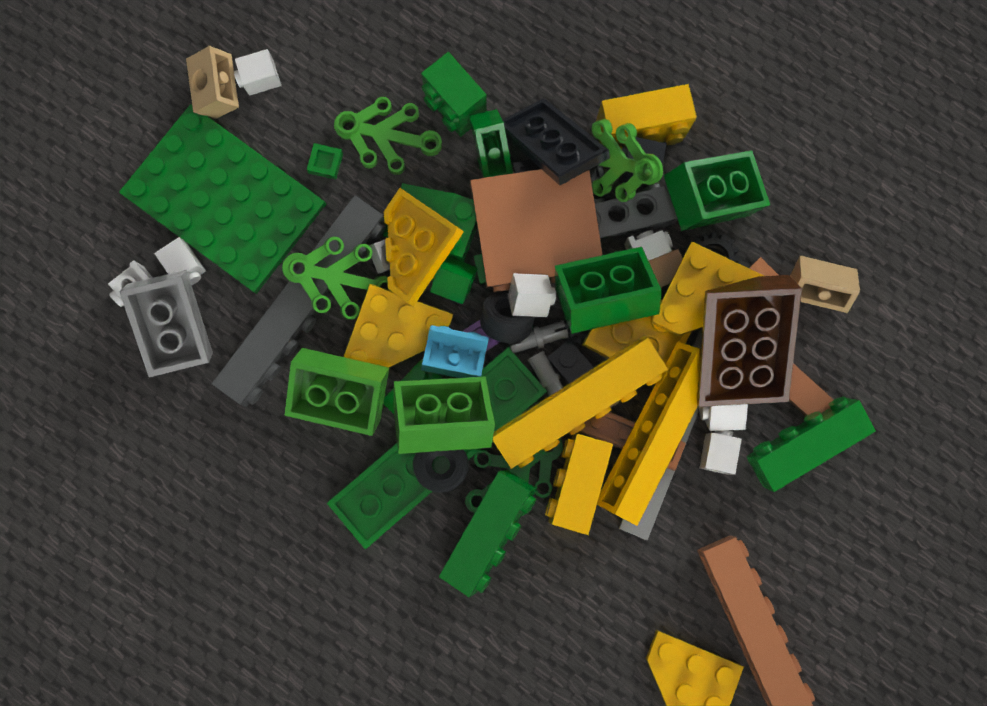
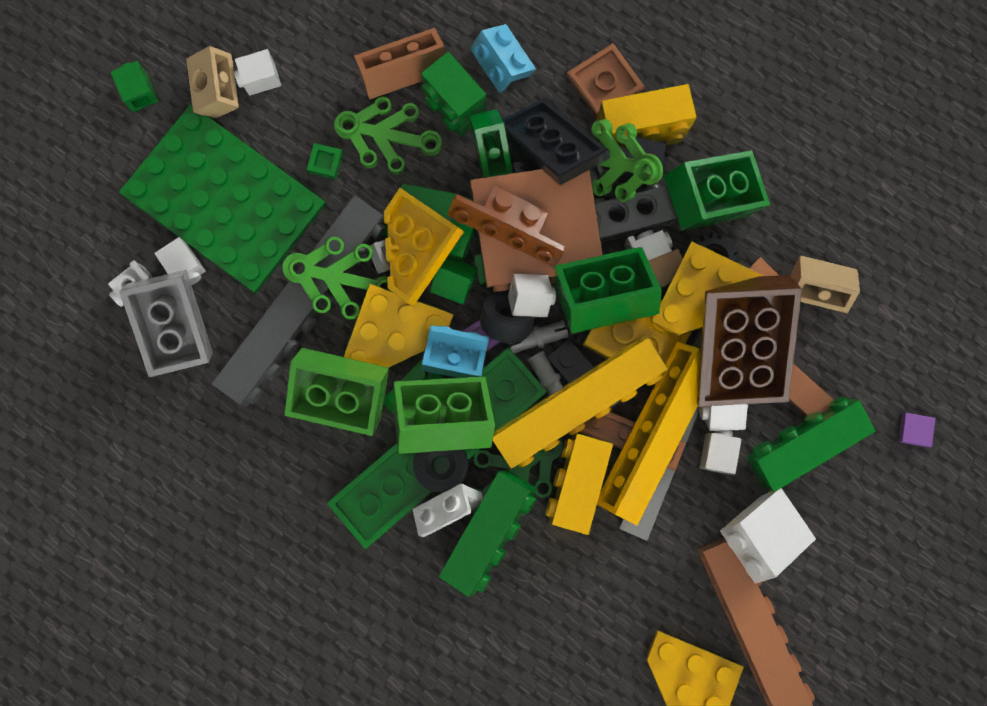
none -> green brick [111,61,159,112]
none -> nougat brick [354,28,446,100]
none -> white bracket [413,484,483,537]
none -> dark orange bracket [448,186,566,267]
none -> medium azure bracket [470,24,536,93]
none -> nougat tile [566,43,645,118]
none -> white brick [720,488,816,584]
none -> medium lavender tile [898,413,935,447]

